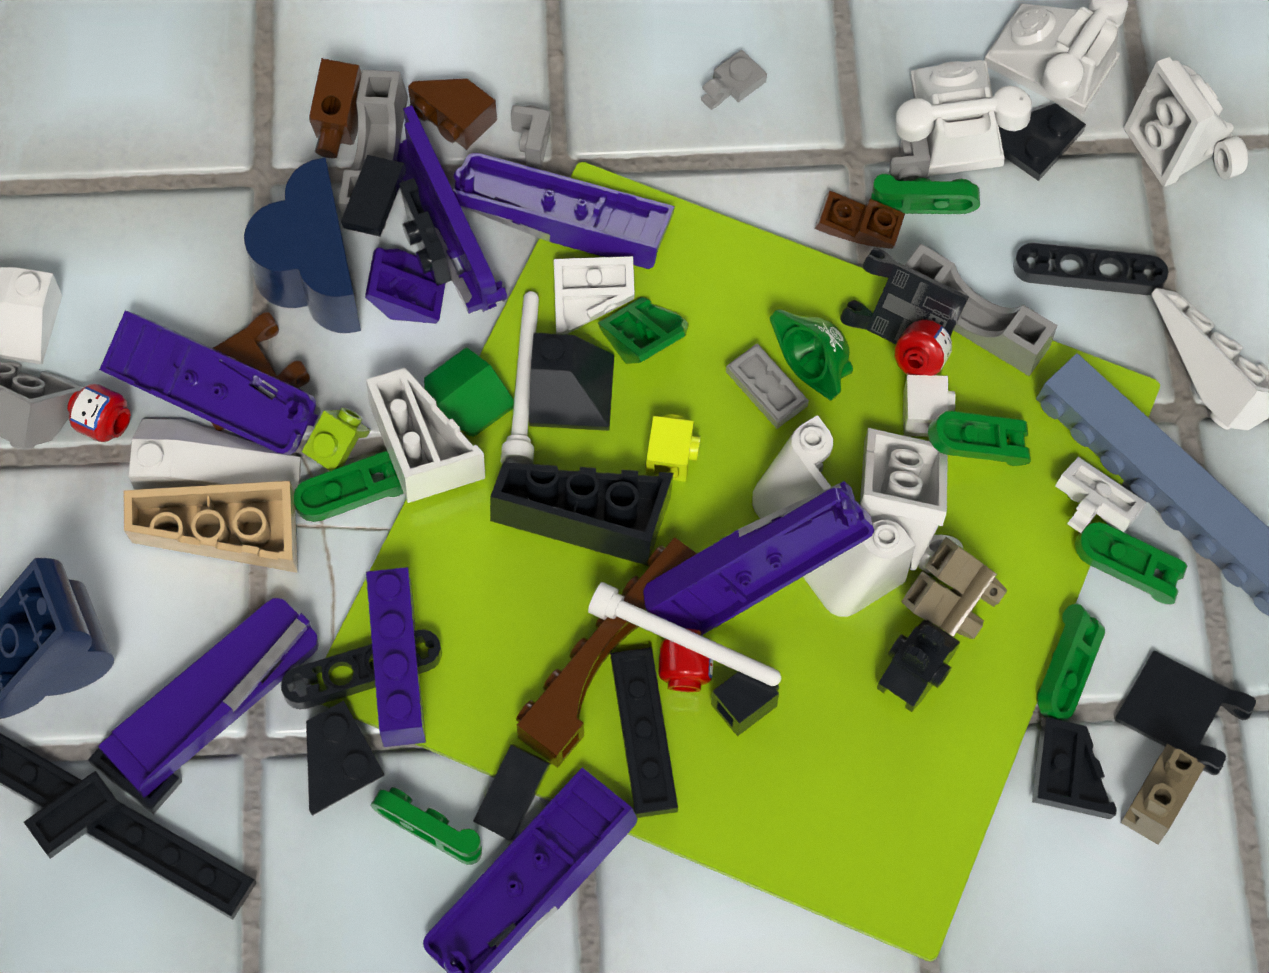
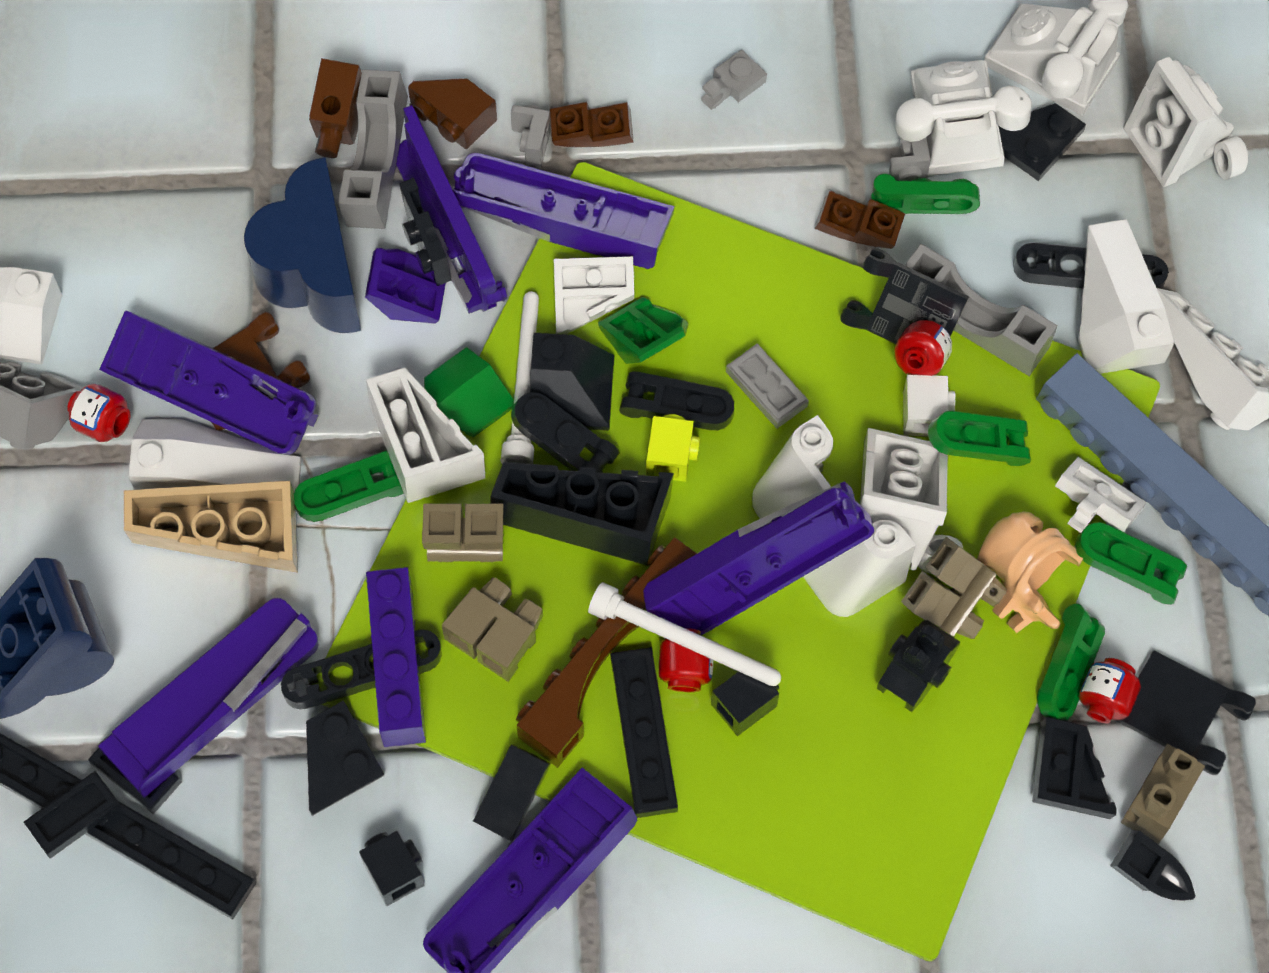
lime bracket [302,407,371,471] -> none
black tile [341,155,406,237] -> none
green plate [370,787,482,865] -> none
green hat [769,310,853,401] -> none
none -> black brick [359,831,425,907]
none -> dark tan hips [422,504,503,562]
none -> dark tan hips [442,577,543,682]
none -> black plate [511,392,620,473]
none -> reddish brown slope [550,102,634,147]
none -> black plate [619,371,734,430]
none -> light nougat piece [977,512,1083,633]
none -> white wedge [1078,219,1174,374]
none -> red head [1078,658,1141,724]
none -> black plate [1110,830,1196,901]

